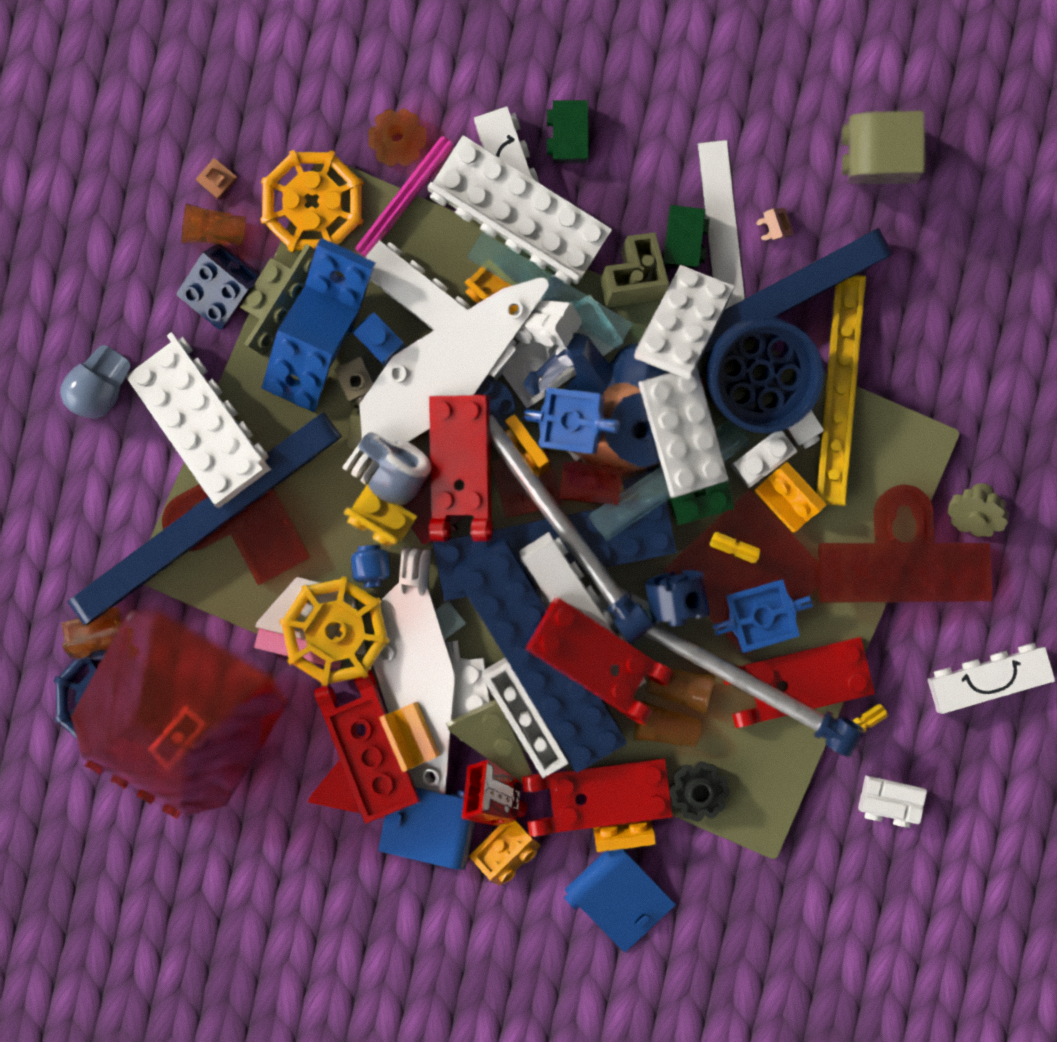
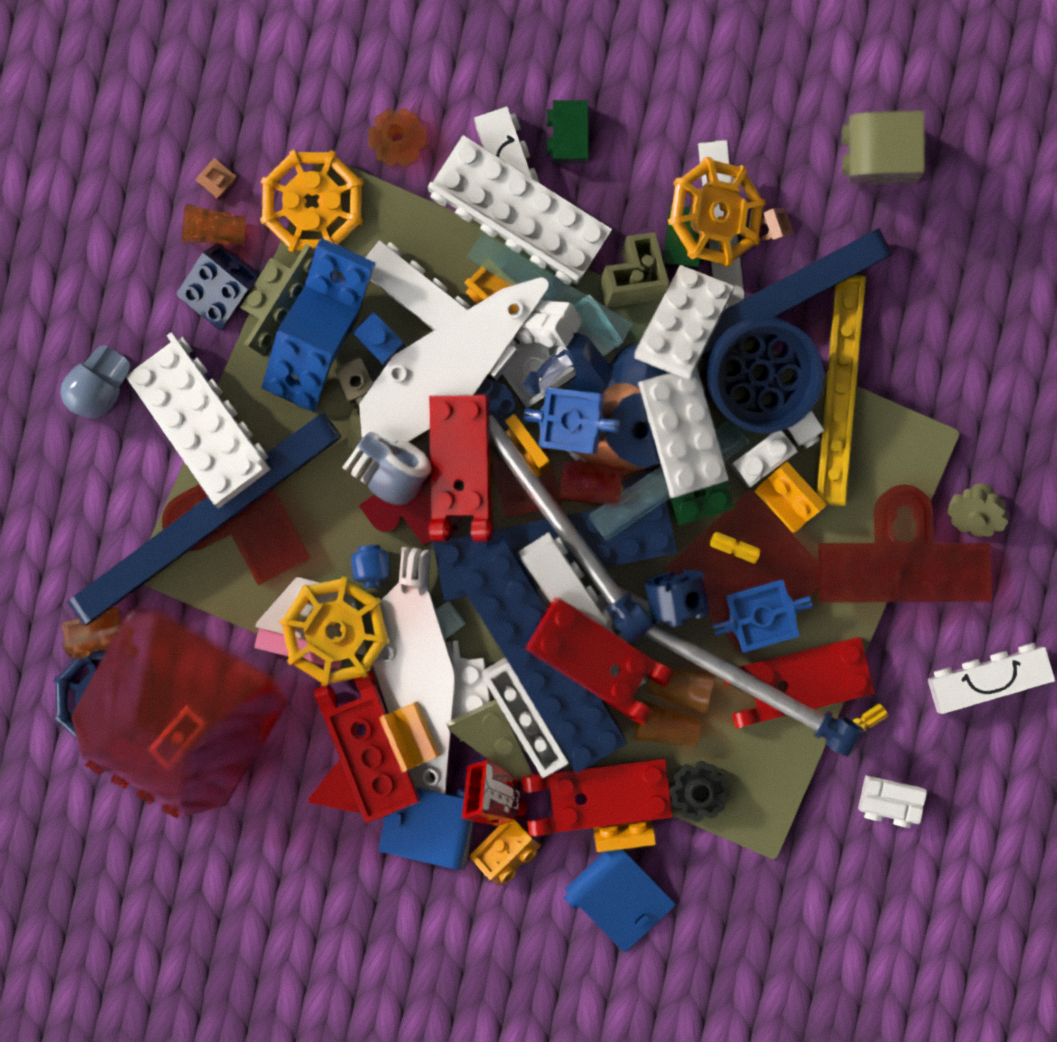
yellow bracket [344,484,418,548] -> none
dark pink axle [356,136,454,257] -> none
none -> light orange plate [668,157,766,267]

